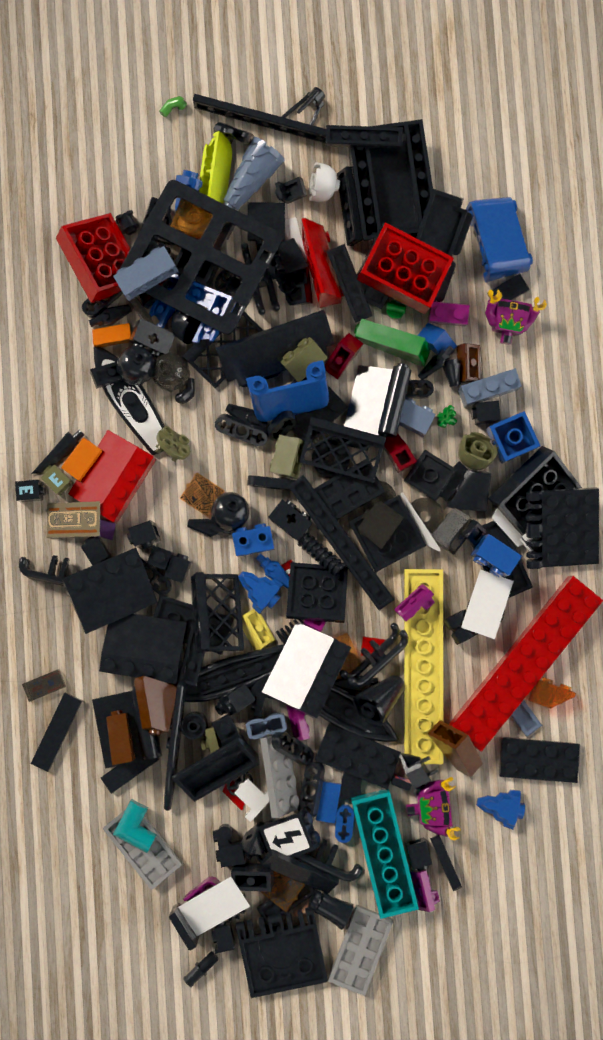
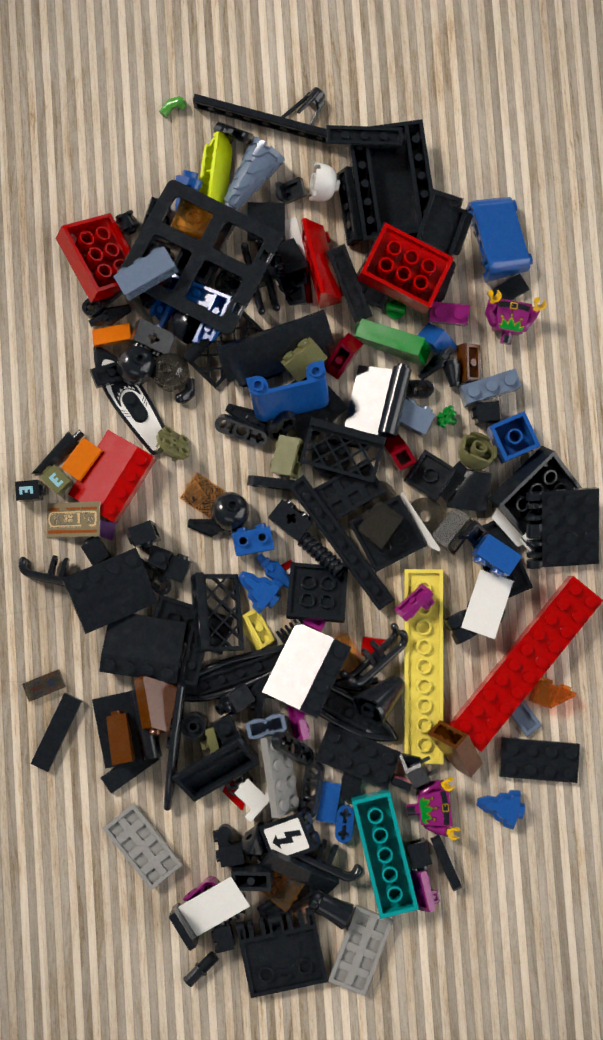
teal brick [113,799,157,853] -> none

